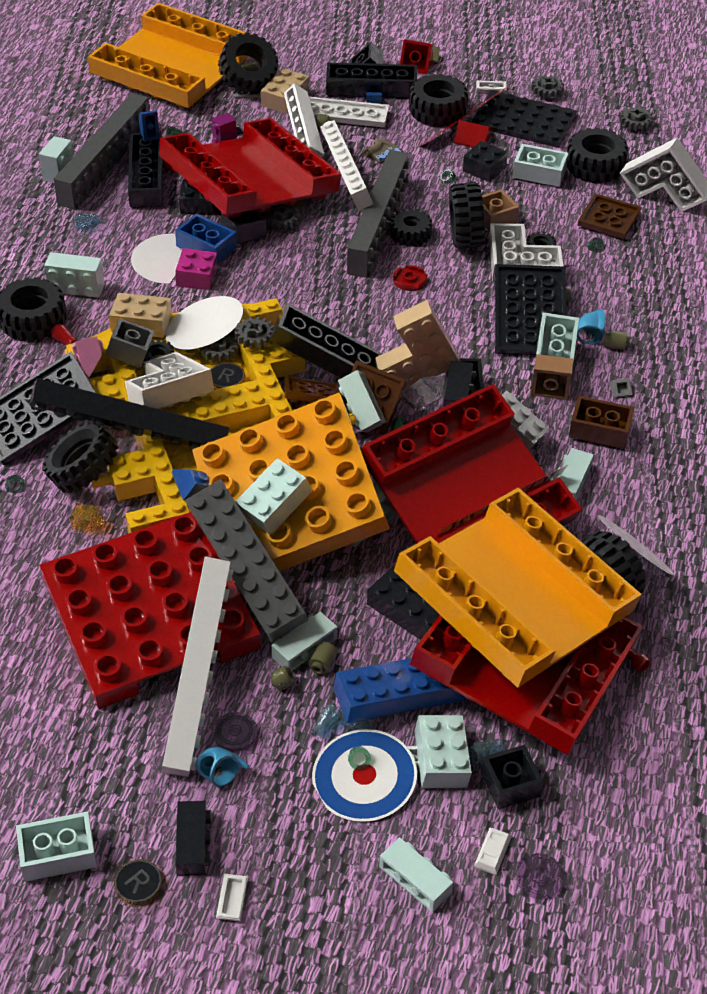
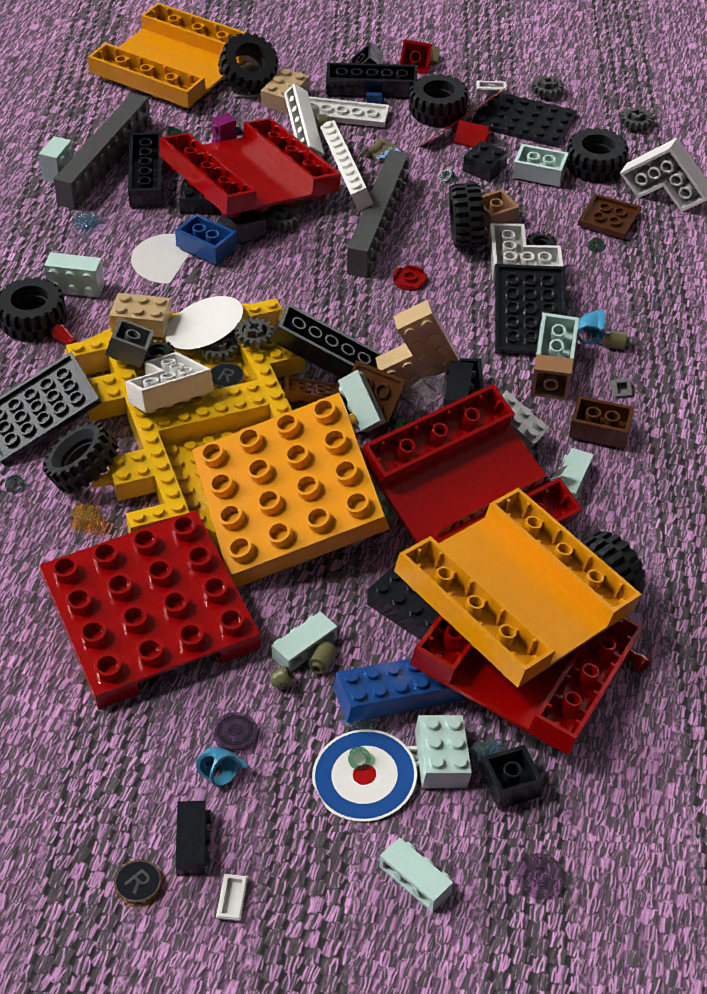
light aqua brick [16,811,97,882] -> none
black brick [29,378,229,449] -> none
bright pink slope [71,336,104,378] -> none
blue slope [139,110,160,142] -> none
white brick [161,557,233,777] -> none
blue slope [172,469,209,501] -> none
dark pink brick [175,248,217,290] -> none
dark grey brick [185,479,308,643] -> none
light aqua brick [235,458,312,535] -> none
clear light blue cone [312,704,342,738] -> none
black tyre [390,208,432,247] -> none
white tile [474,828,512,875] -> none
white sticker [598,515,674,575] -> none

